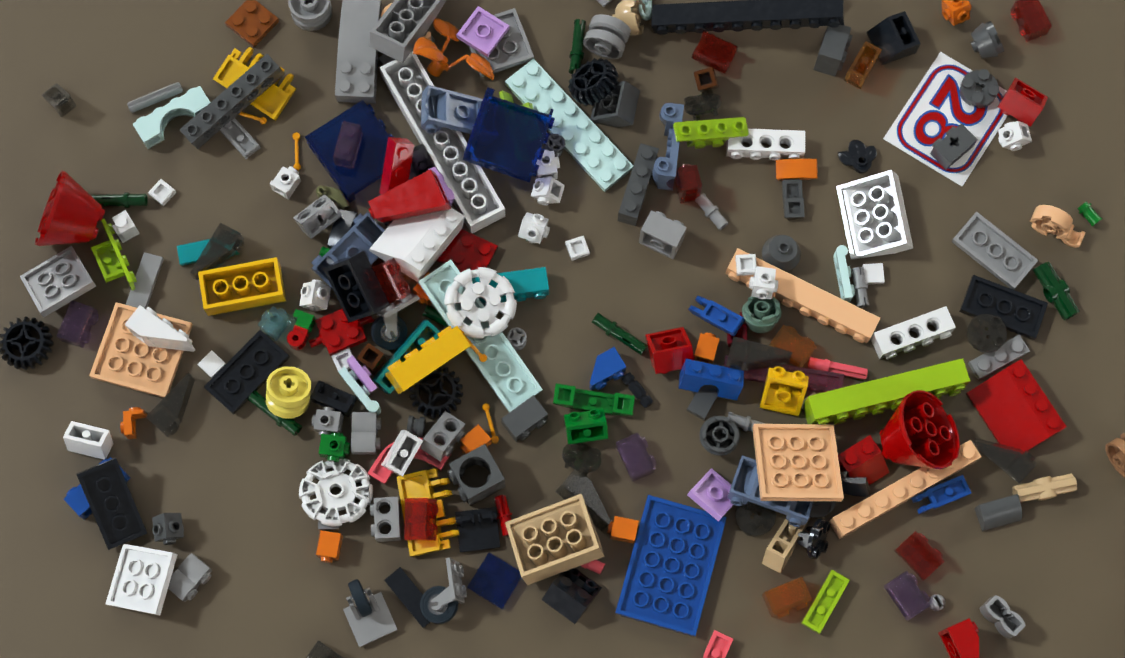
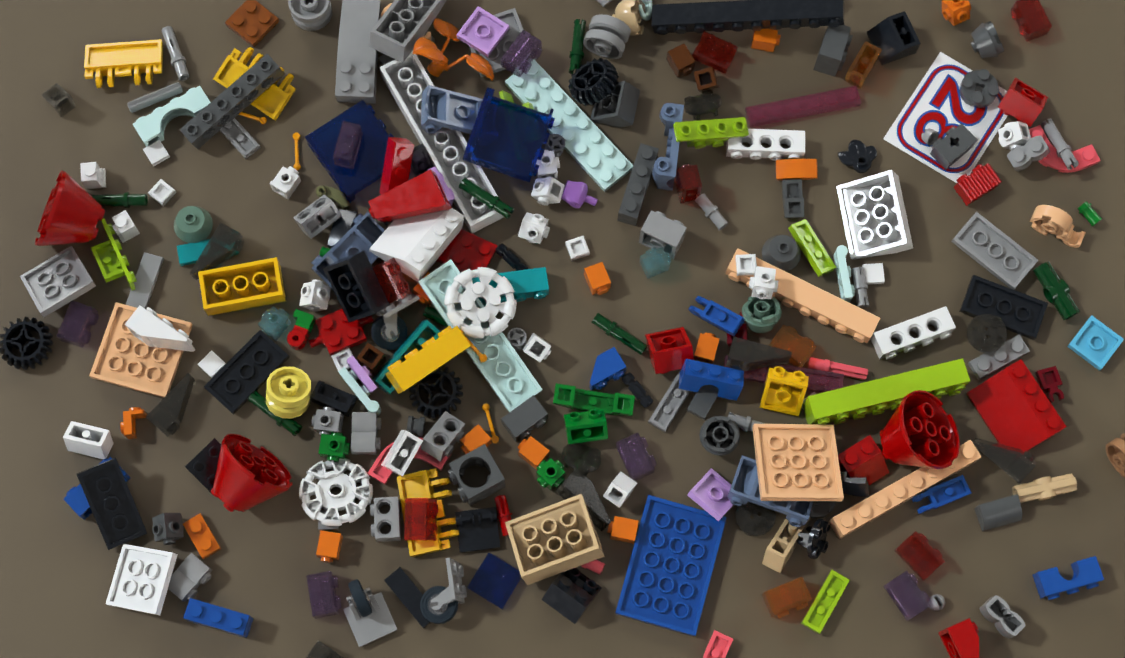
none -> white brick [80,162,106,190]
none -> yellow hinge [84,39,163,88]
none -> white tile [143,139,170,167]
none -> light grey pin [161,26,190,81]
none -> sand green cone [174,206,213,243]
none -> orange plate [183,513,221,560]
none -> blue arch [183,598,253,638]
none -> black hinge [185,438,221,495]
none -> red cone [211,434,293,512]
none -> clear purple brick [306,571,342,619]
none -> dark green pin [459,177,514,219]
none -> black axle [496,243,528,271]
none -> clear purple brick [501,30,543,77]
none -> orange brick [518,436,550,470]
none -> white brick [522,333,551,362]
none -> green brick [536,458,565,490]
none -> medium lavender piece [561,180,598,208]
none -> orange brick [584,262,611,295]
none -> white brick [603,472,637,508]
none -> clear light blue brick [639,247,671,279]
none -> light grey tile [648,372,691,432]
none -> reddish brown brick [666,43,695,78]
none -> clear pink plate [745,86,861,127]
none -> orange brick [751,28,781,52]
none -> lime plate [788,219,836,277]
none -> light grey hinge [921,129,938,145]
none -> red brick [954,163,1002,206]
none -> light grey brick [1007,136,1050,171]
none -> coral plate [1029,125,1101,173]
none -> blue arch [1032,556,1104,600]
none -> dark red plate [1035,366,1064,403]
none -> light grey pin [1041,118,1079,170]
none -> medium azure plate [1067,315,1124,371]

